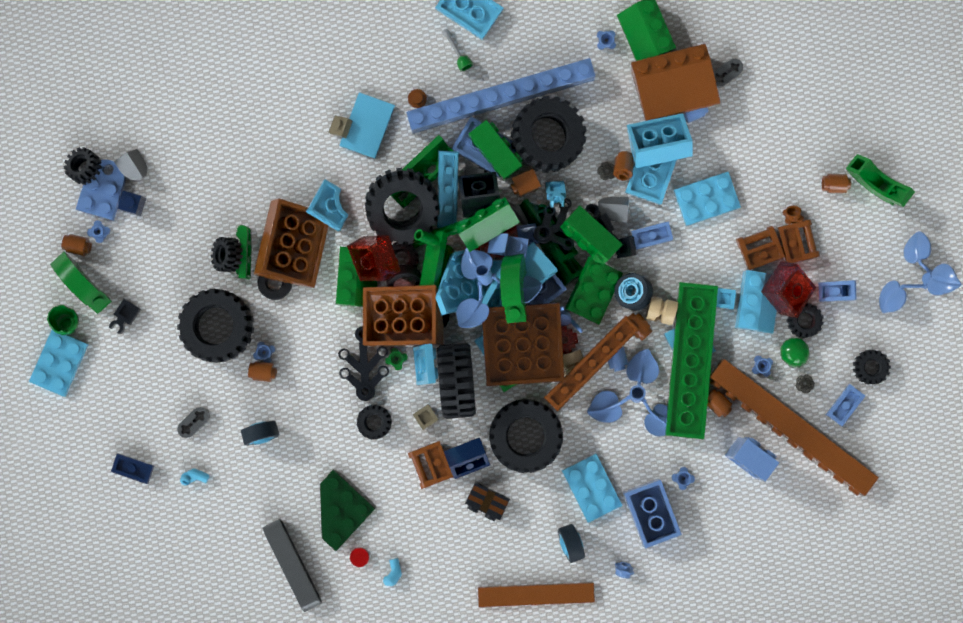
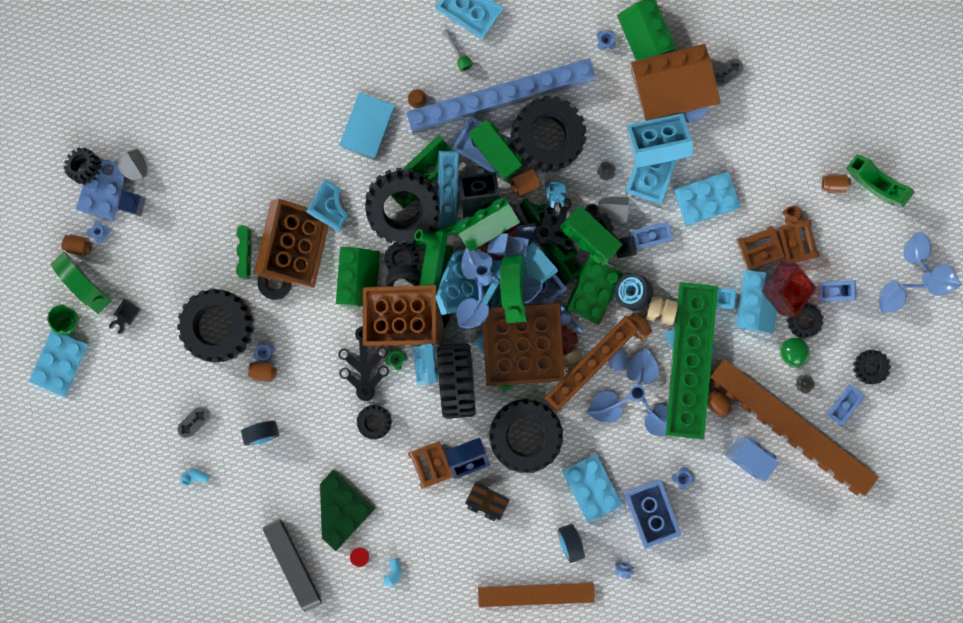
dark blue plate [111,453,155,484] -> none
black tyre [211,237,243,272] -> none
dark tan plate [328,115,353,138] -> none
clear red brick [347,235,401,281] -> none
dark tan plate [412,404,439,430] -> none
dark orange brick [613,151,634,181] -> none
medium blue plate [752,356,773,377] -> none

